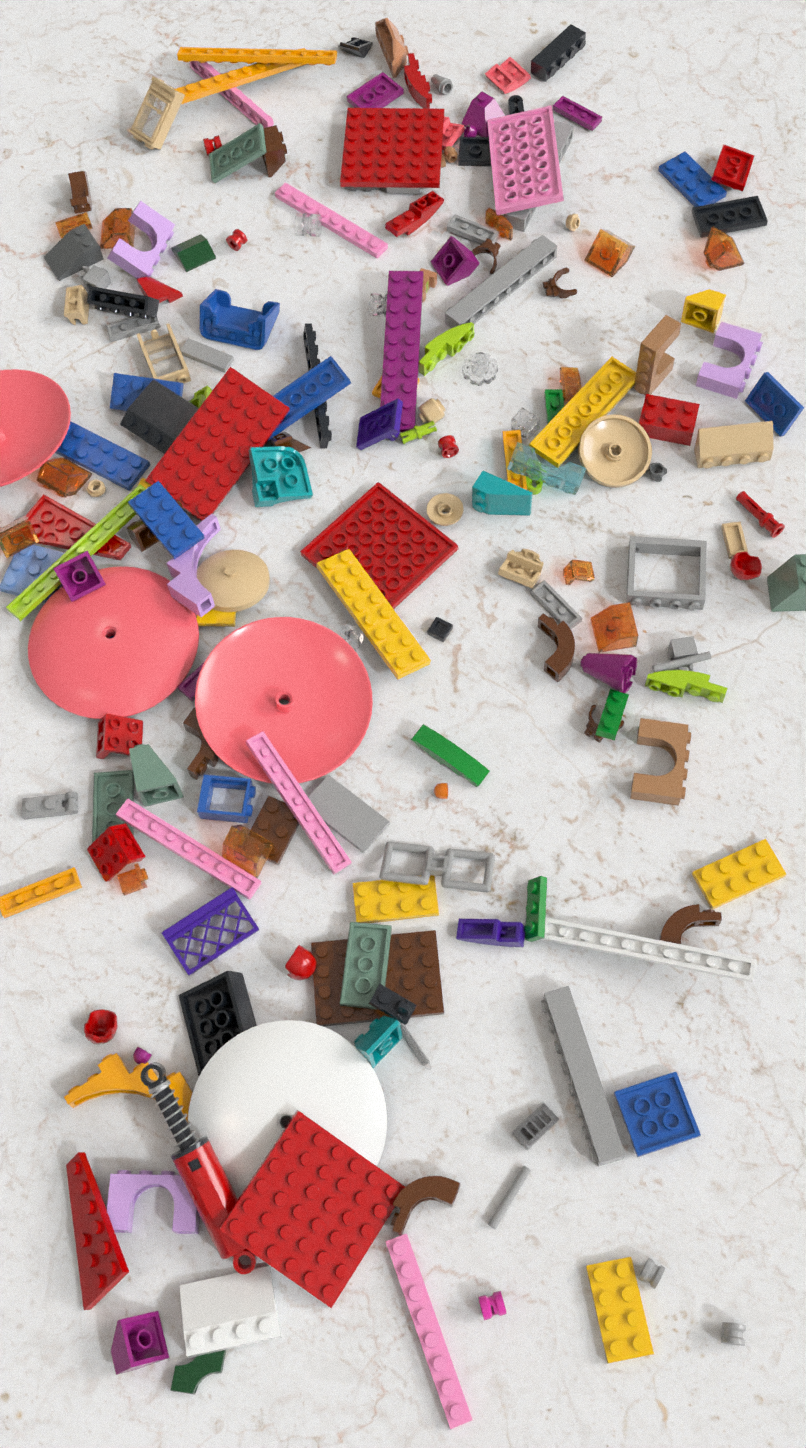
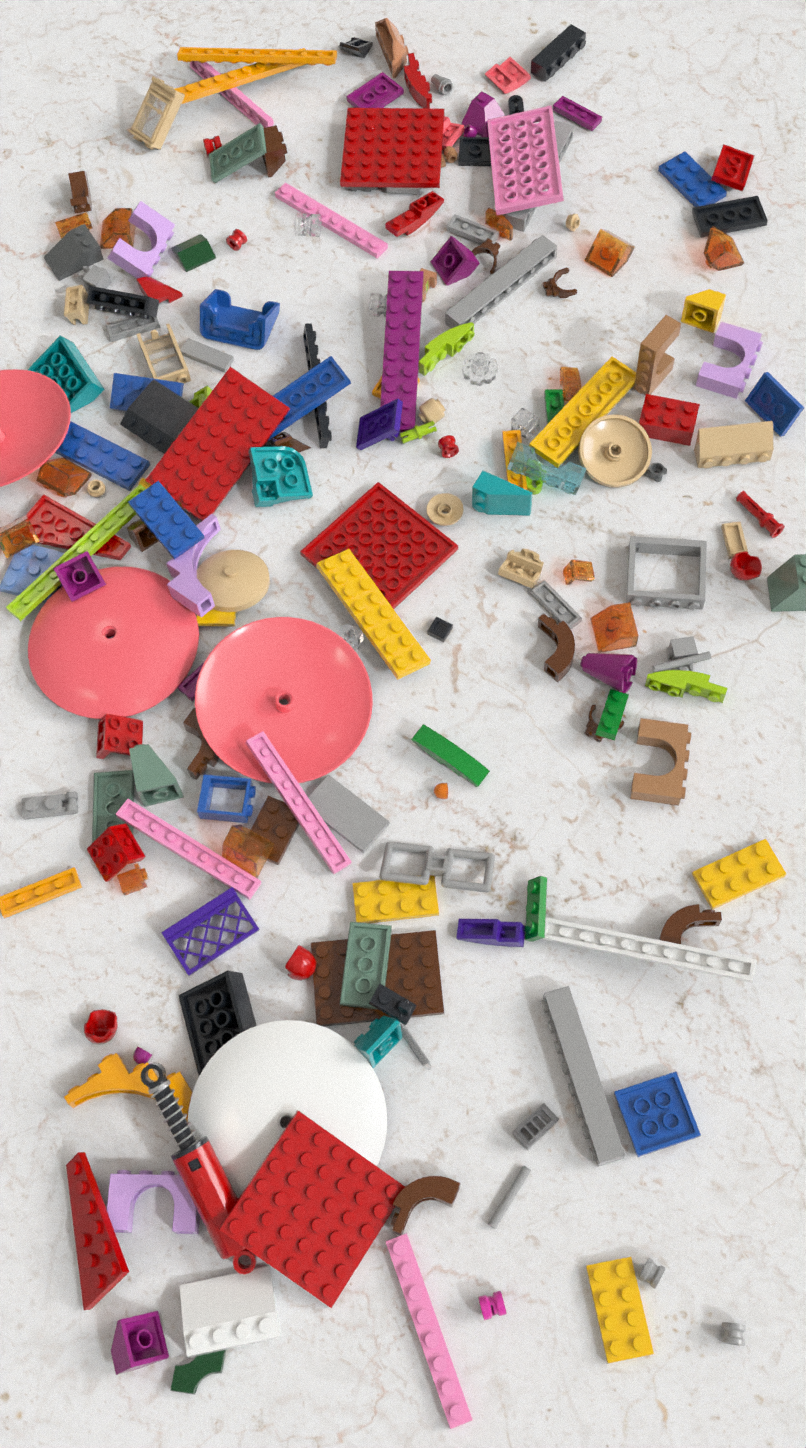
none -> teal slope [28,335,105,413]

